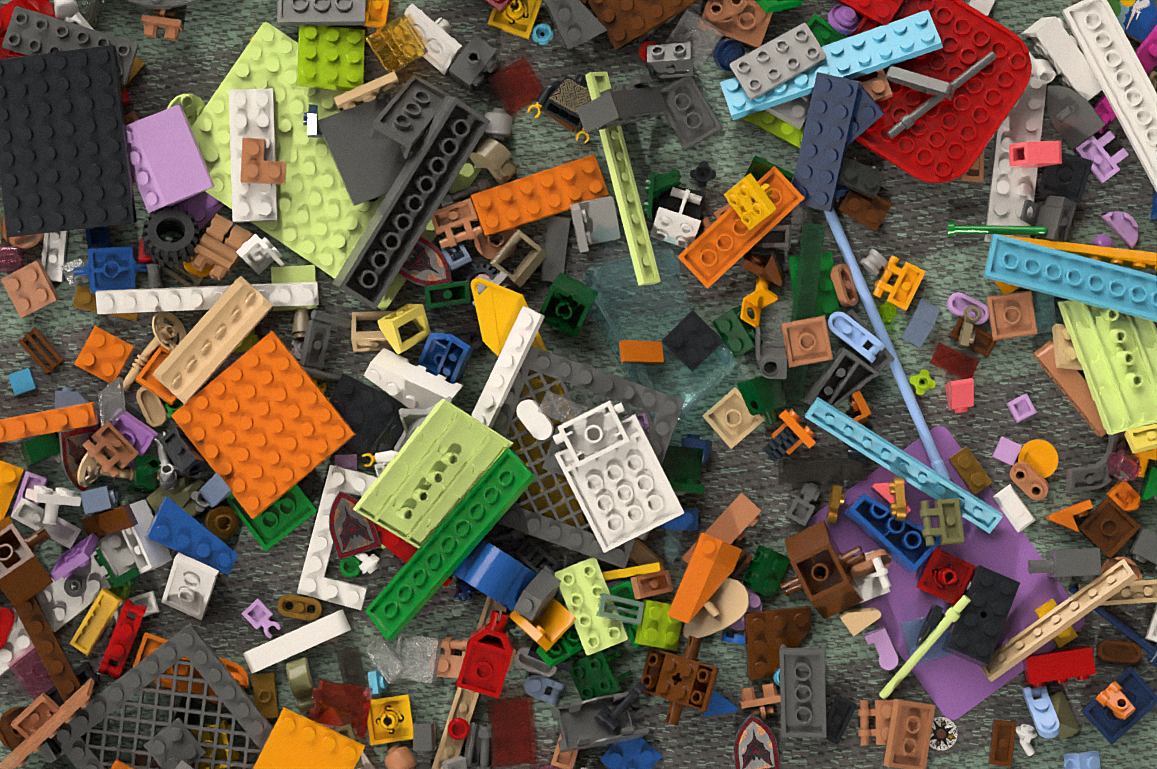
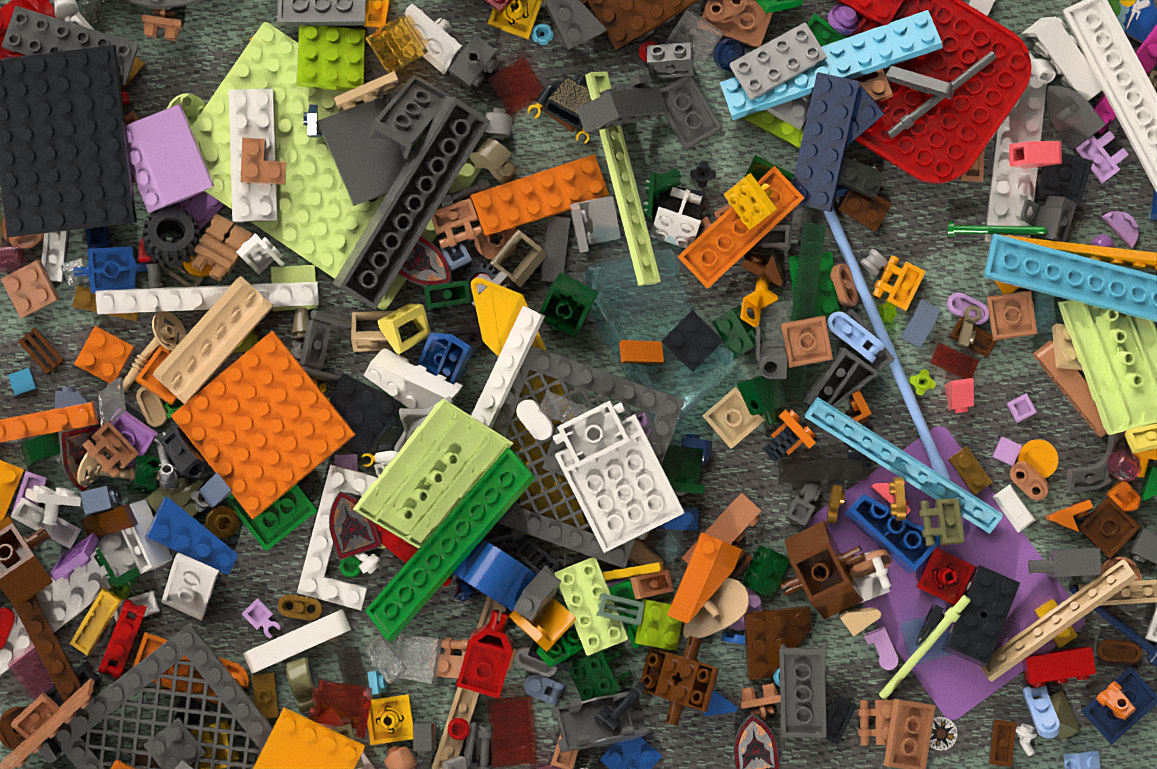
dark grey plate [64,575,87,597] -> none

